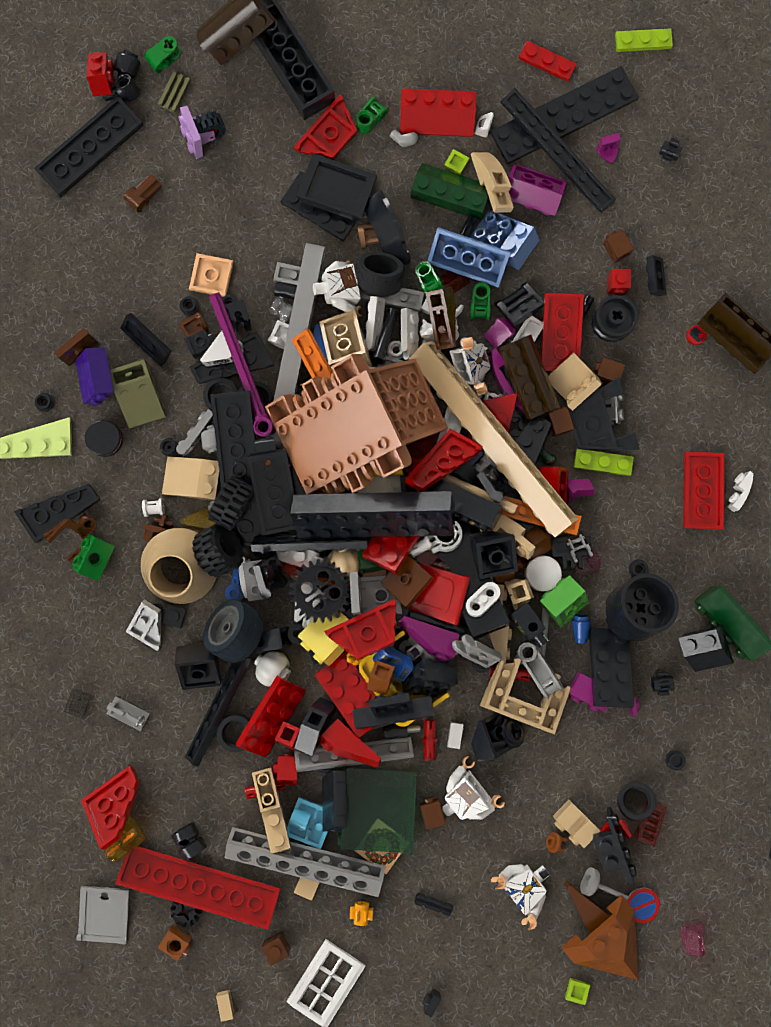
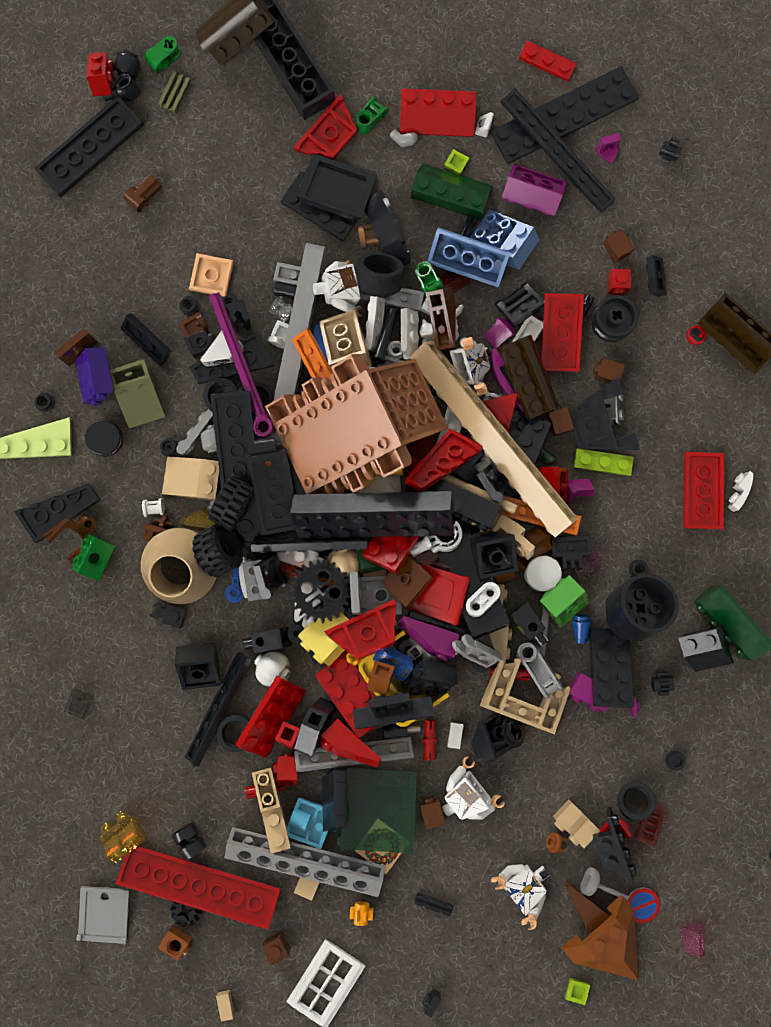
red plate [81,765,140,850] -> none
light grey hinge [106,696,150,731] -> none
wing [126,599,162,651] -> none
plate [178,106,226,159] -> none
black wheel [203,599,264,663] -> none
green piece [470,282,490,321] -> none
tan slope [471,152,514,213] -> none
tan piece [504,579,534,610] -> none
tan bracket [548,353,602,411] -> none
light grey piece [567,534,593,563] -> none
lime plate [615,28,673,52] -> none

